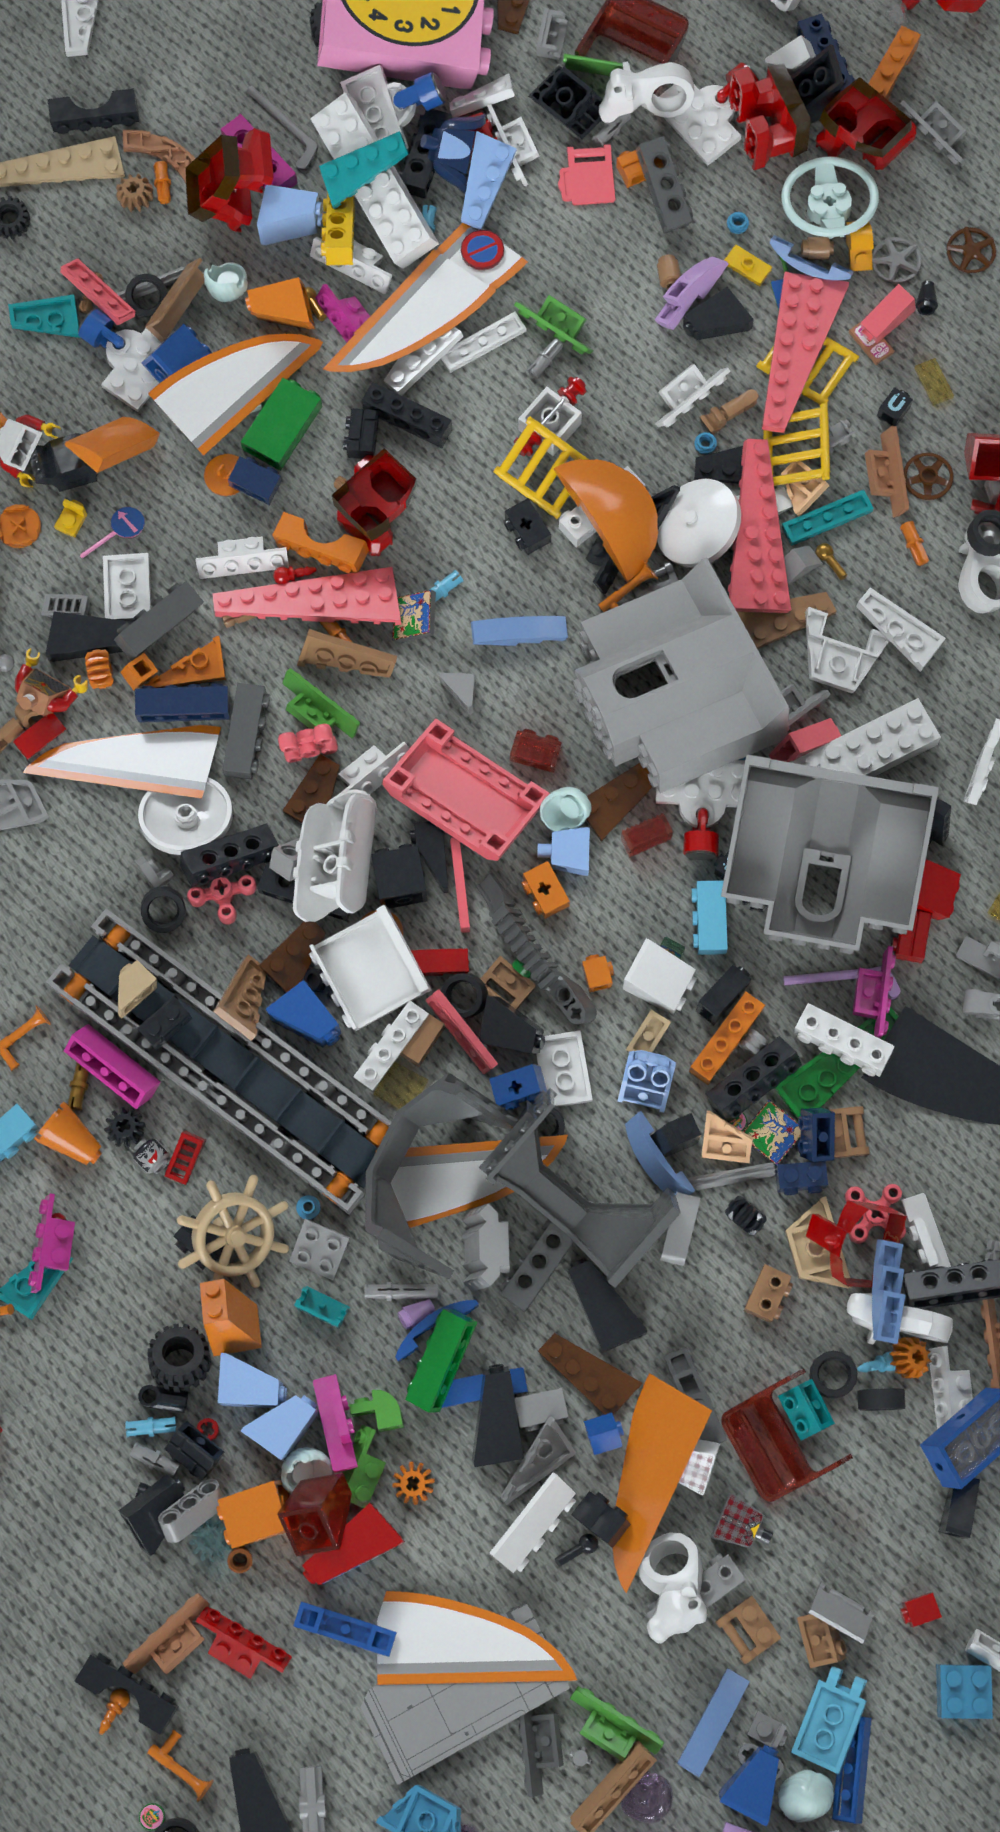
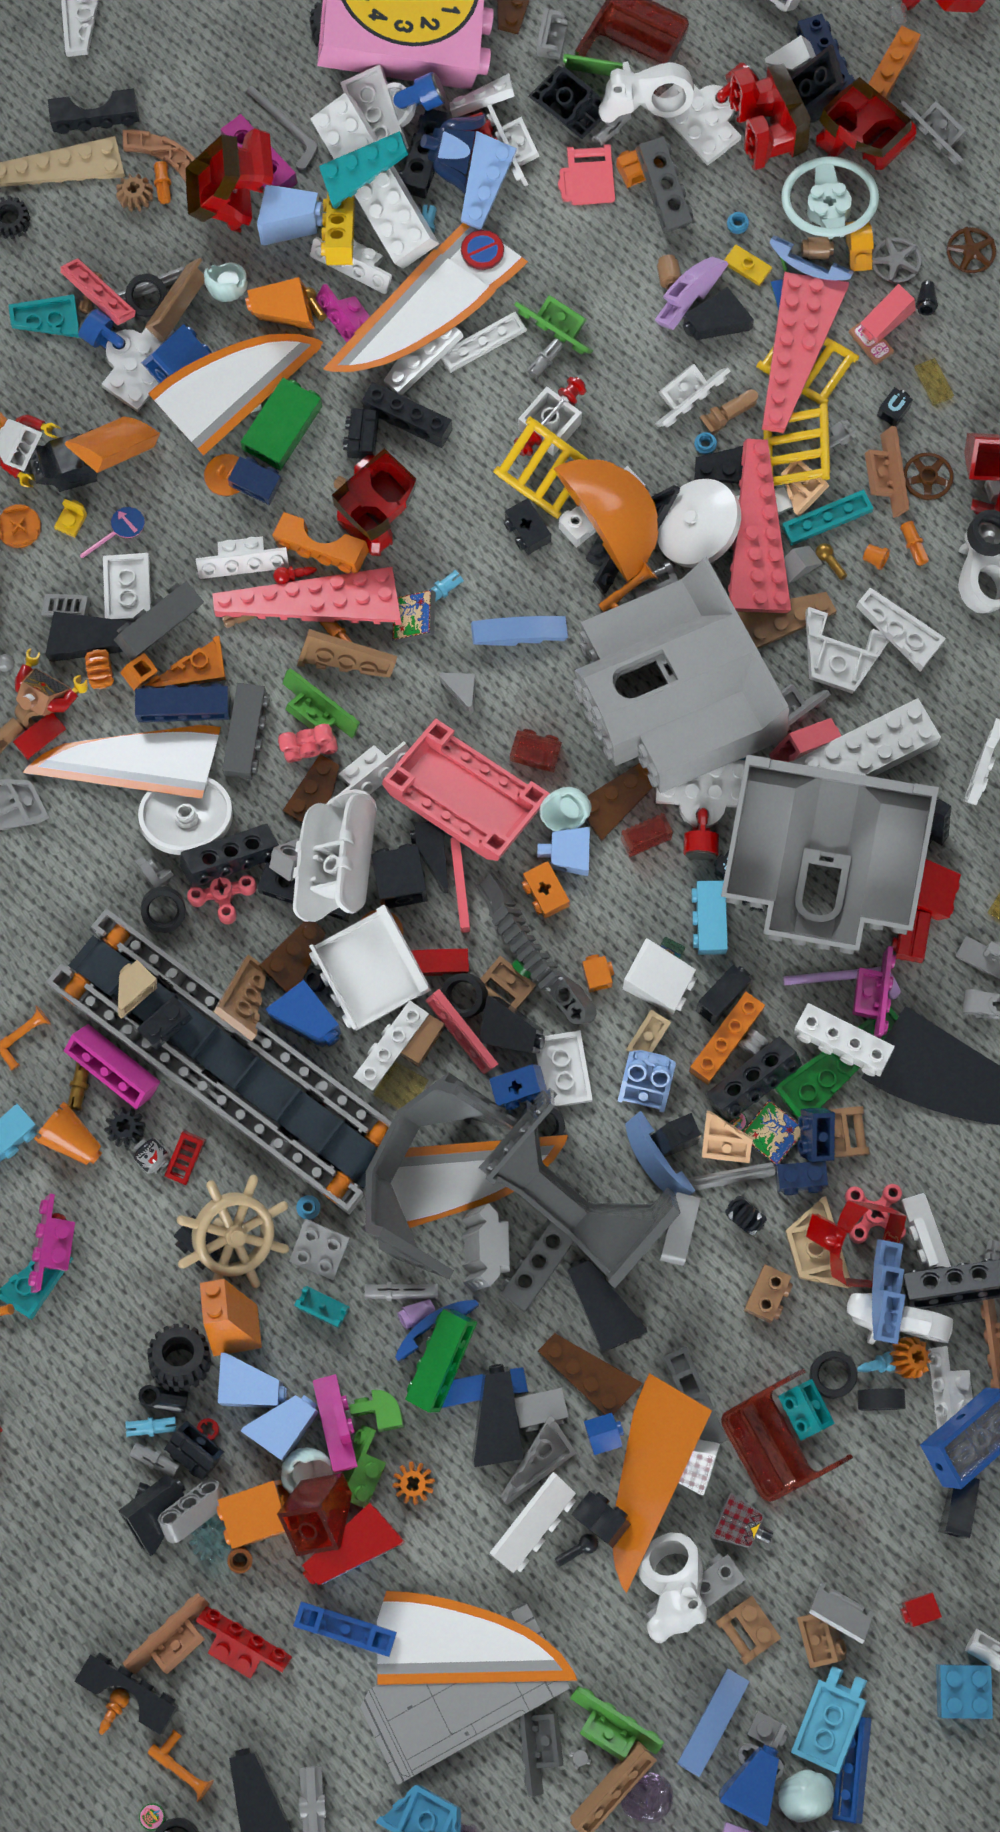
none -> orange piece [863,544,890,570]

